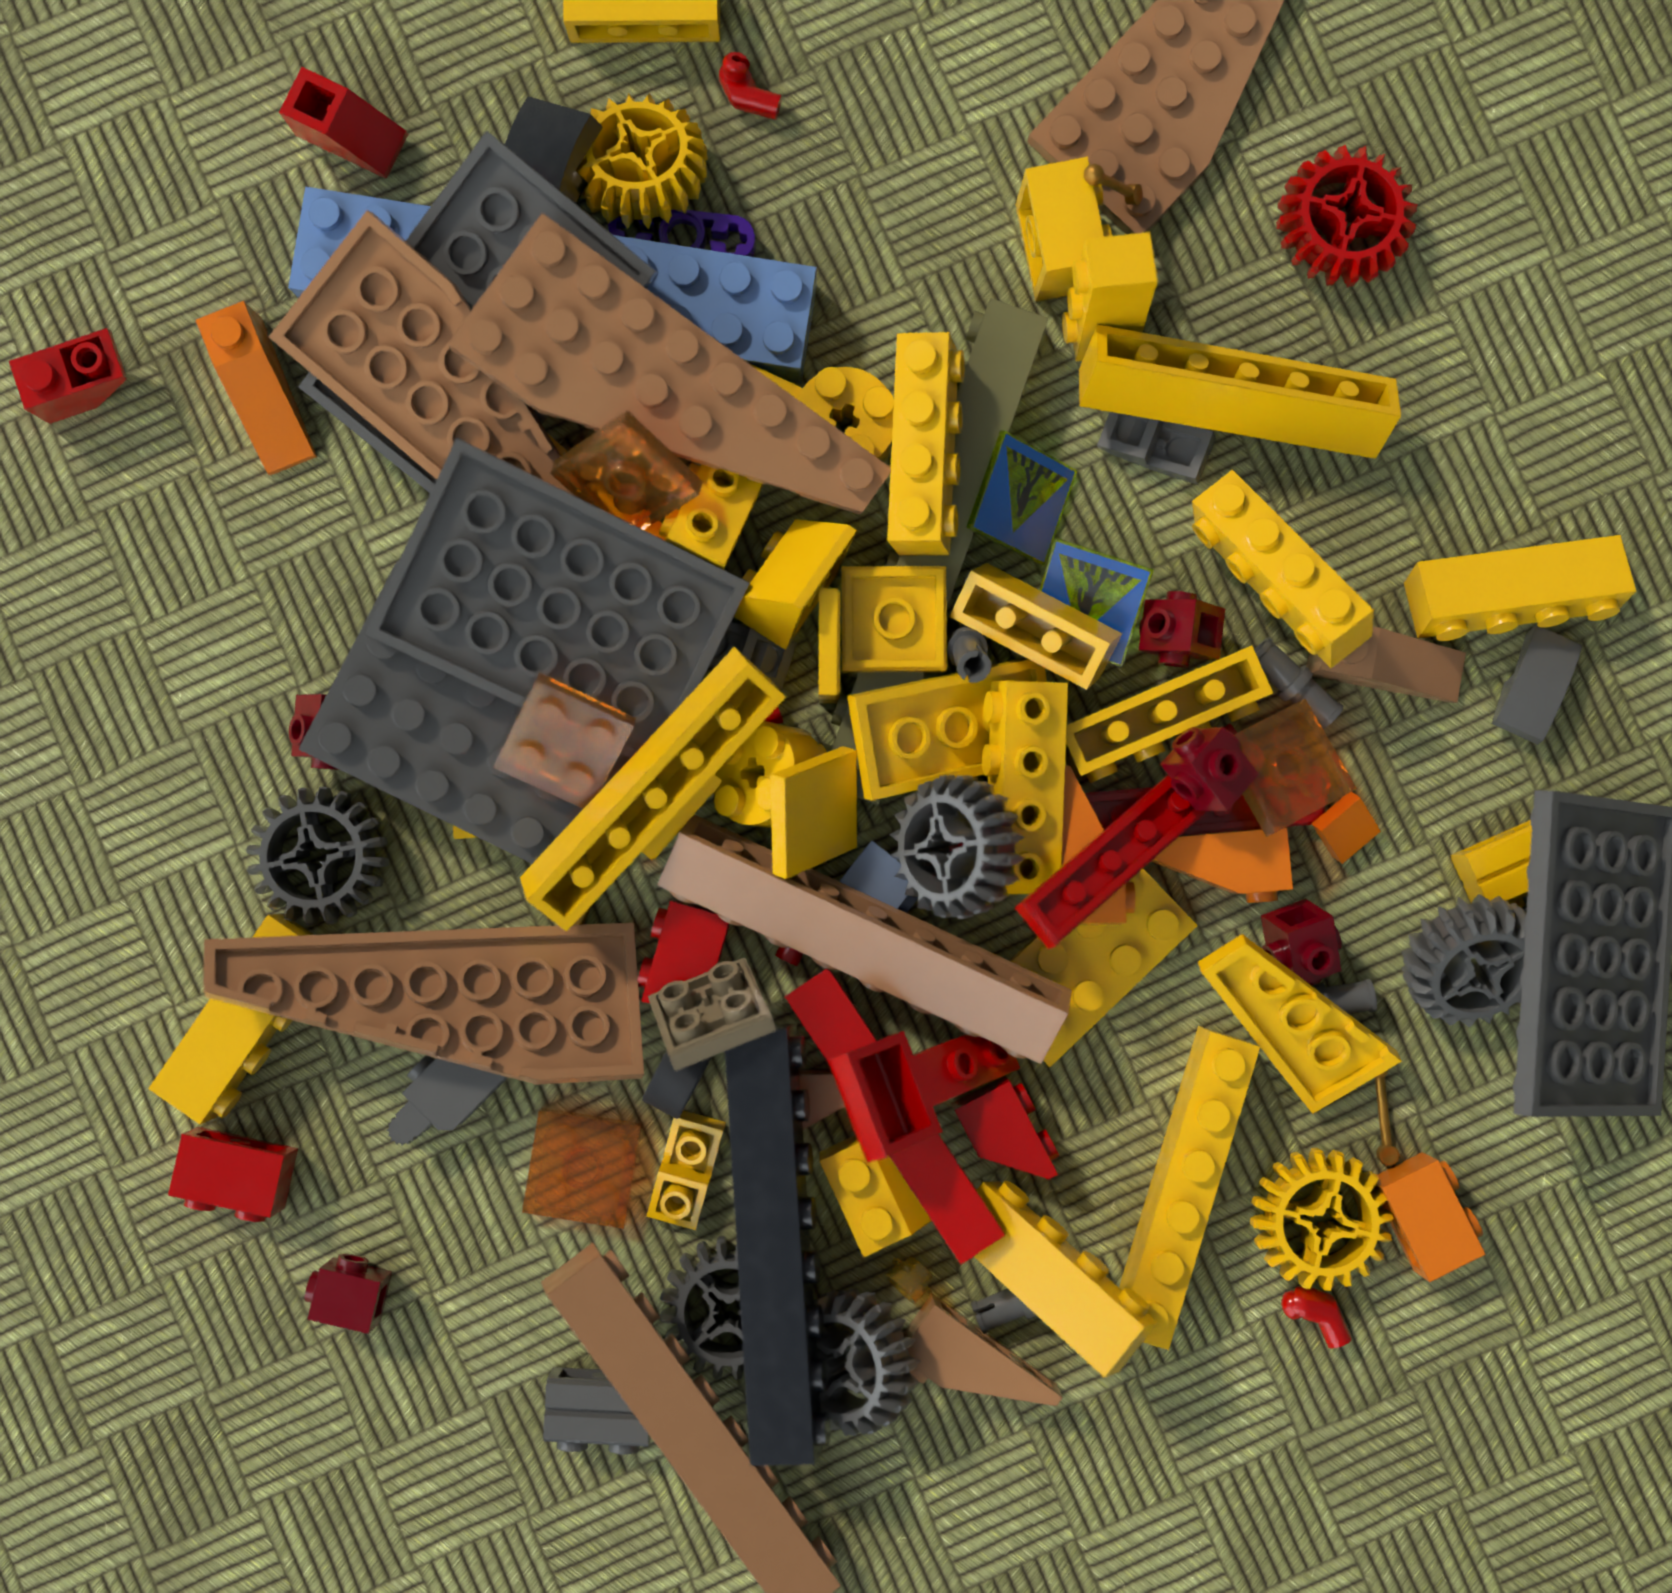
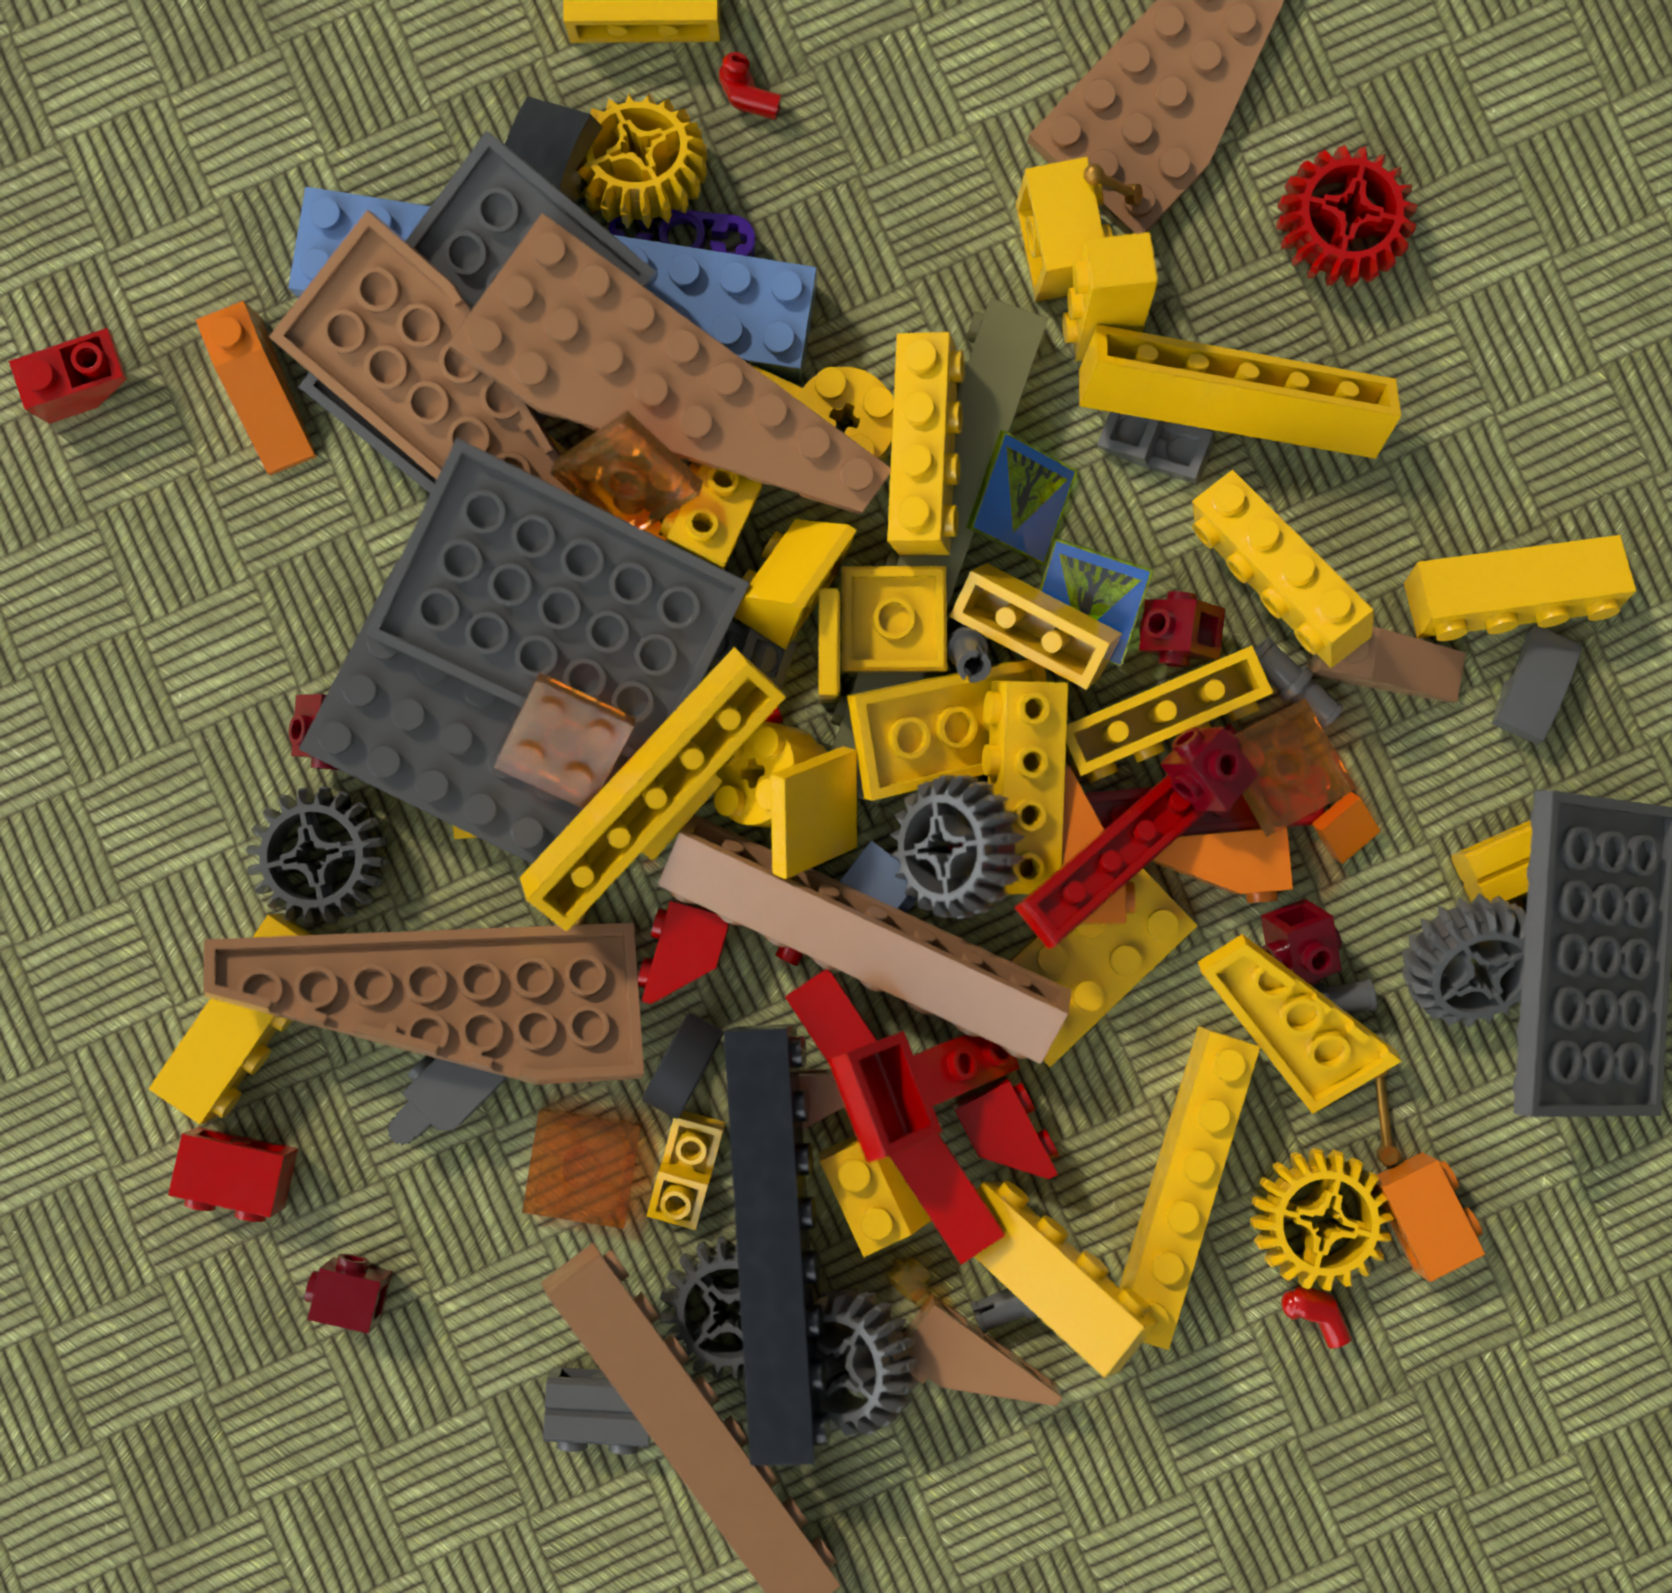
red slope [279,67,409,179] -> none
dark tan tile [648,958,776,1071] -> none

